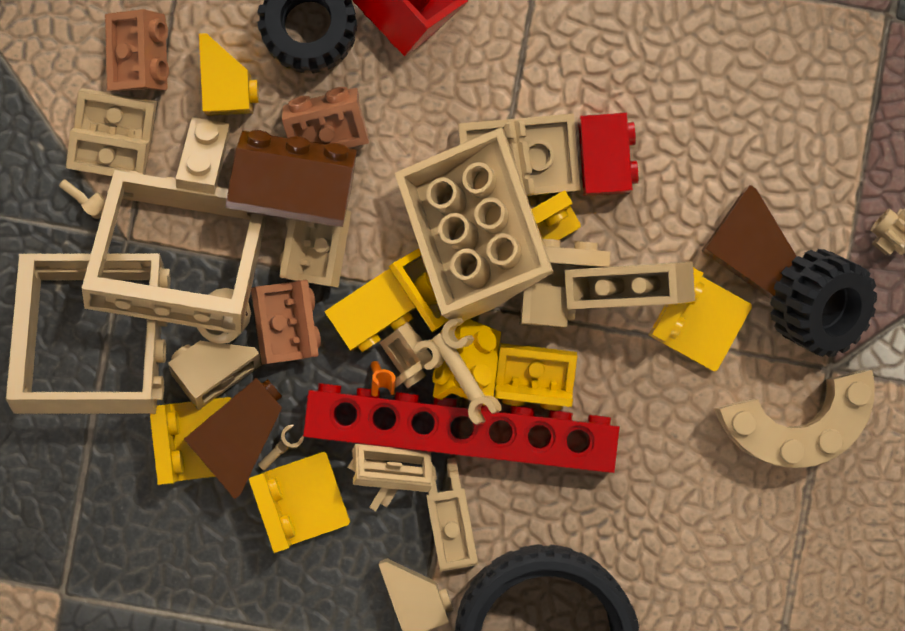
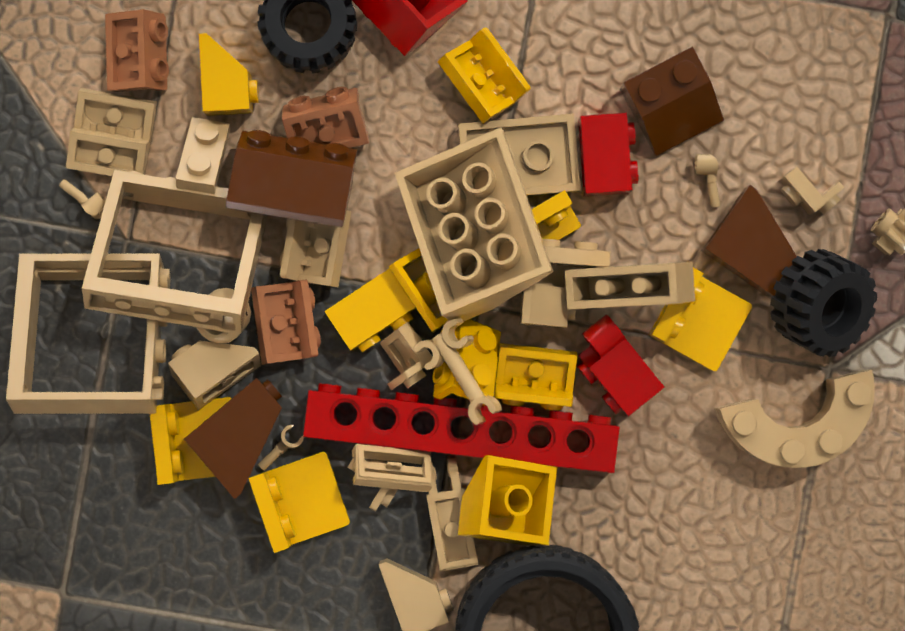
orange hand [370,361,396,396] -> none
tan axle [504,121,535,197] -> none
none -> yellow bracket [437,27,531,124]
none -> yellow slope [458,455,557,546]
none -> red hinge [577,314,665,417]
none -> reddish brown slope [620,46,724,157]
none -> tan hand [694,154,721,208]
none -> tan bracket [779,167,844,215]

